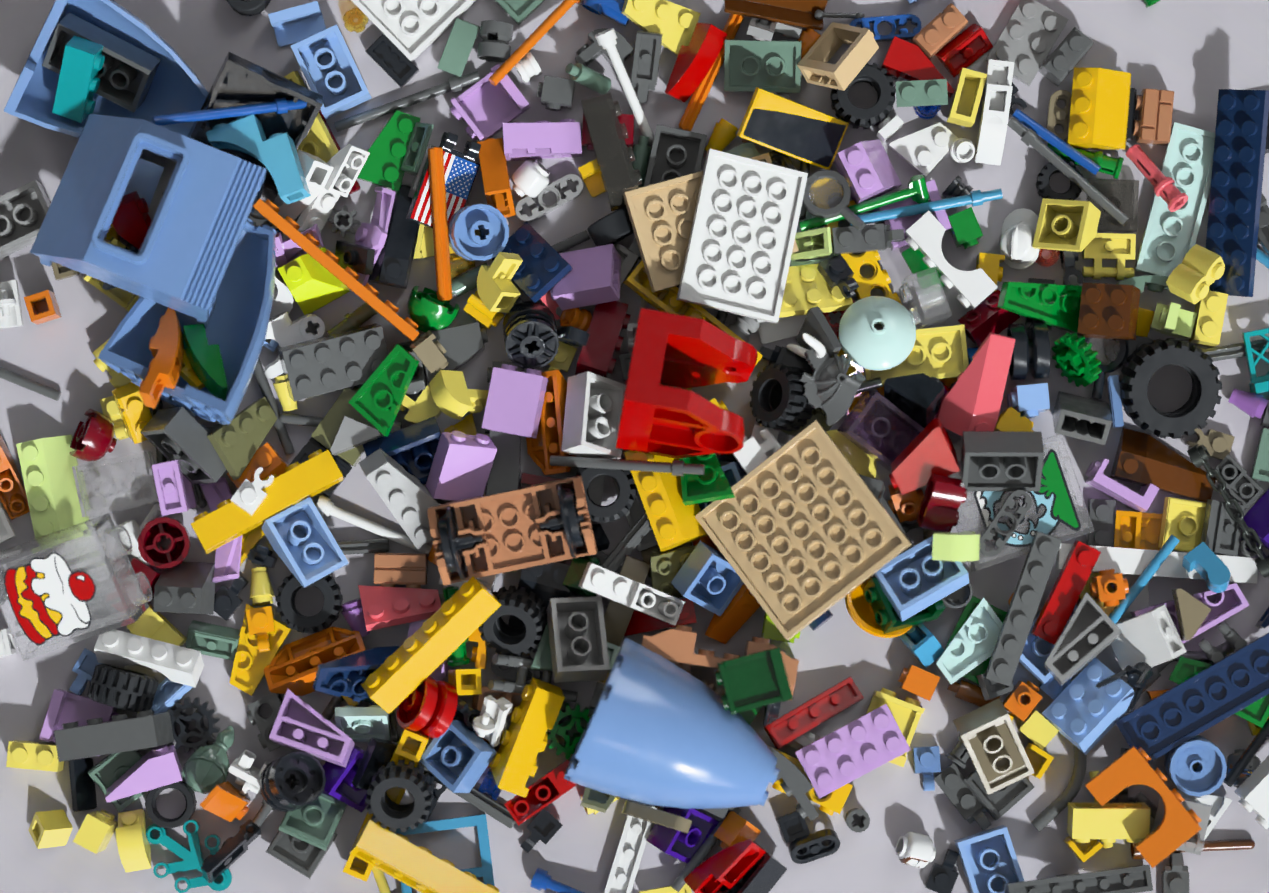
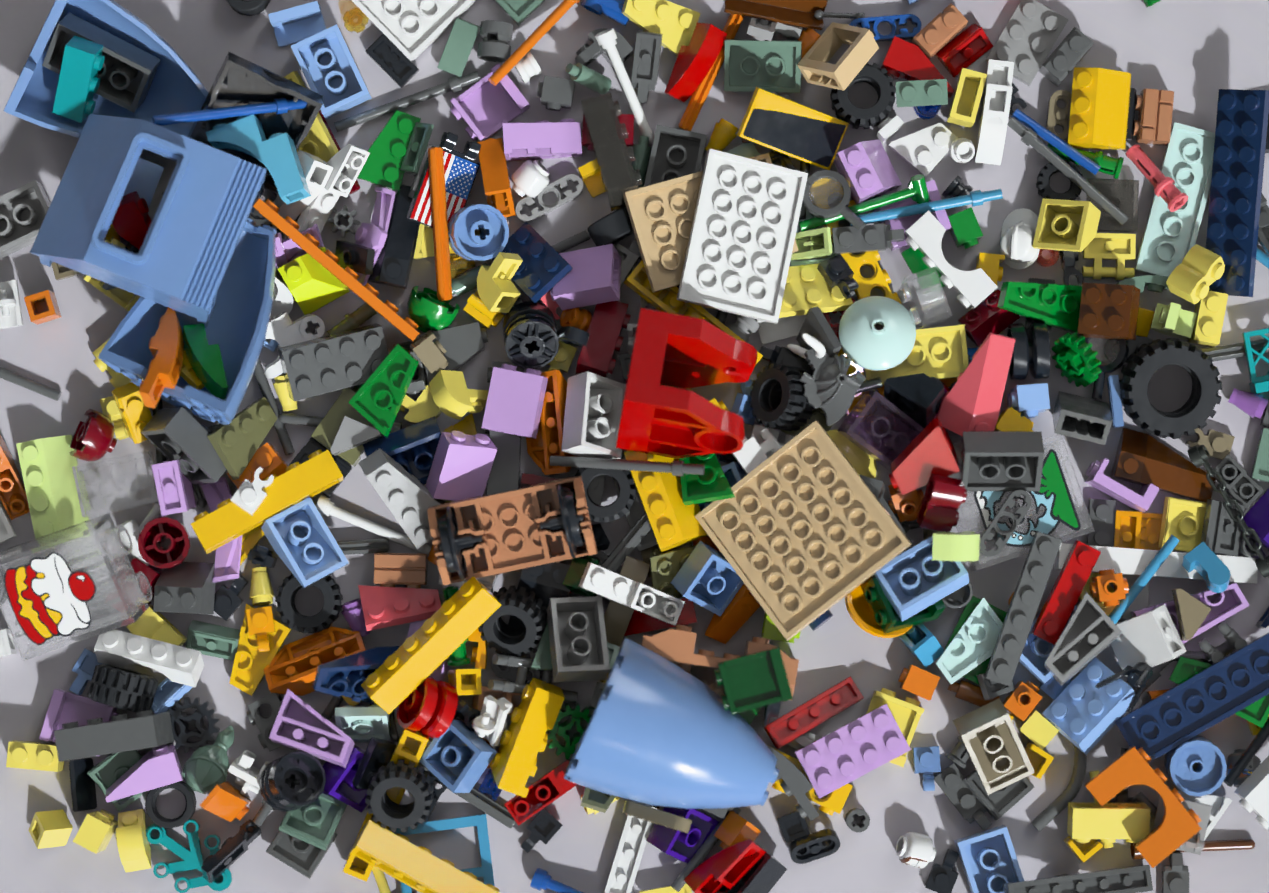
none -> medium blue plate [731,379,756,425]

